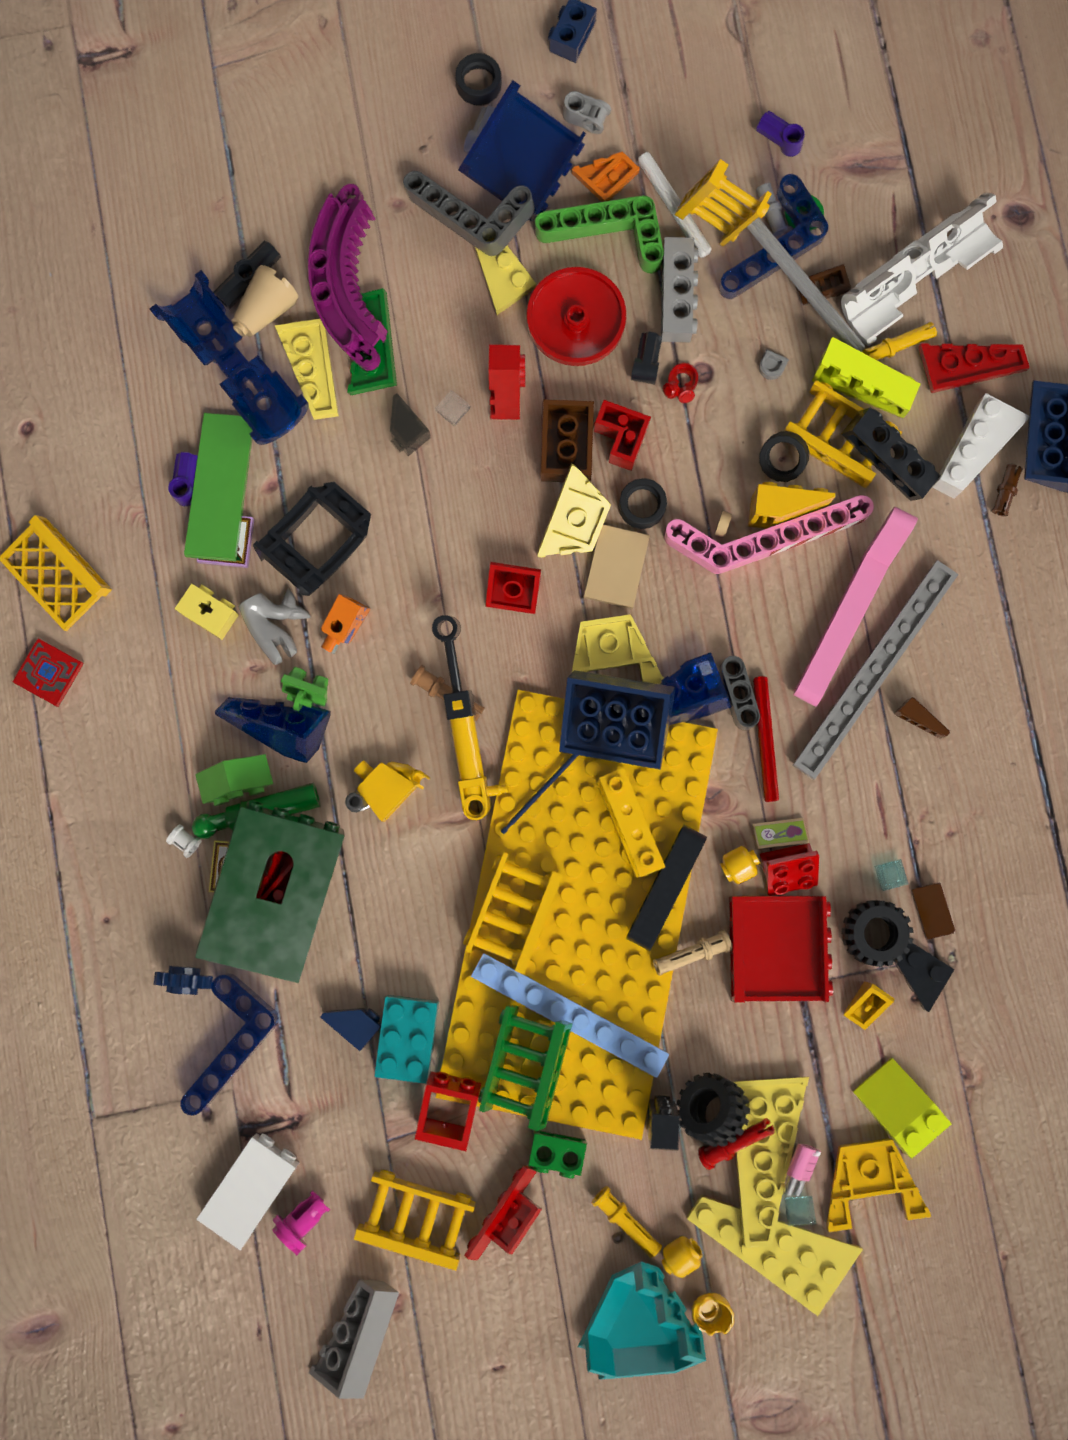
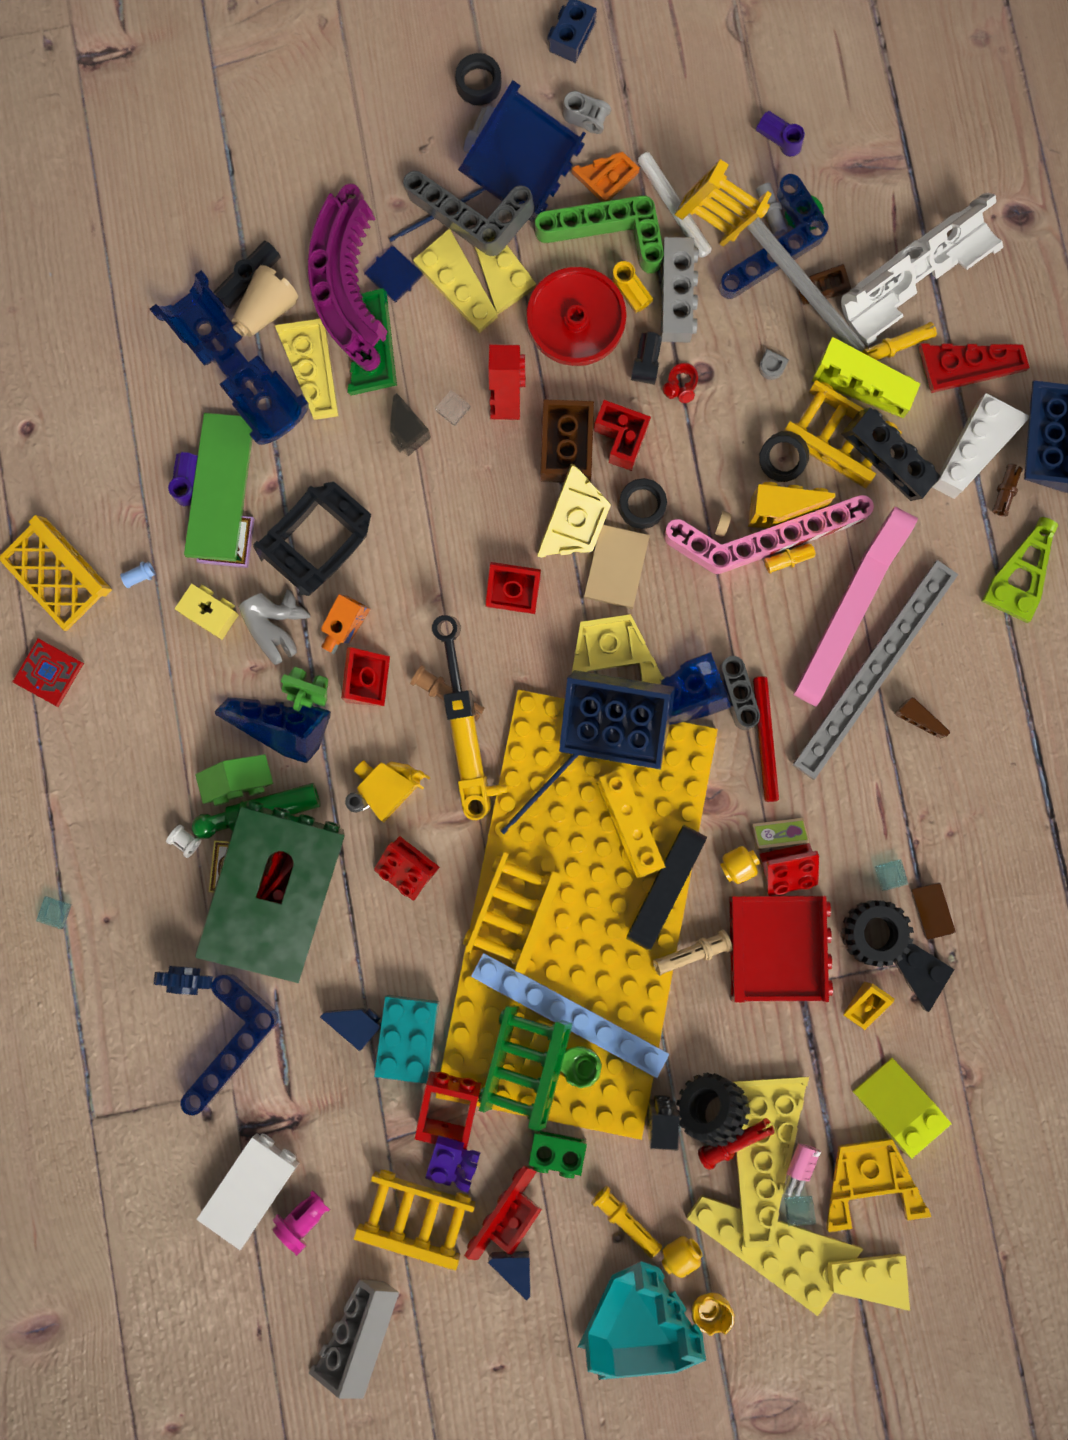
none -> clear light blue tile [36,896,72,929]
none -> light blue pin [120,561,155,588]
none -> red slope [341,647,390,706]
none -> clear blue piece [364,245,423,303]
none -> red bracket [374,836,440,901]
none -> dark blue piece [389,183,493,242]
none -> light yellow wing [413,228,498,333]
none -> dark purple plate [425,1135,481,1193]
none -> dark blue slope [488,1251,530,1301]
none -> bright green hair [561,1046,602,1088]
none -> yellow piece [611,261,653,313]
none -> yellow axle [764,543,816,574]
none -> light yellow wing [827,1253,910,1311]
none -> lime plate [982,517,1059,623]

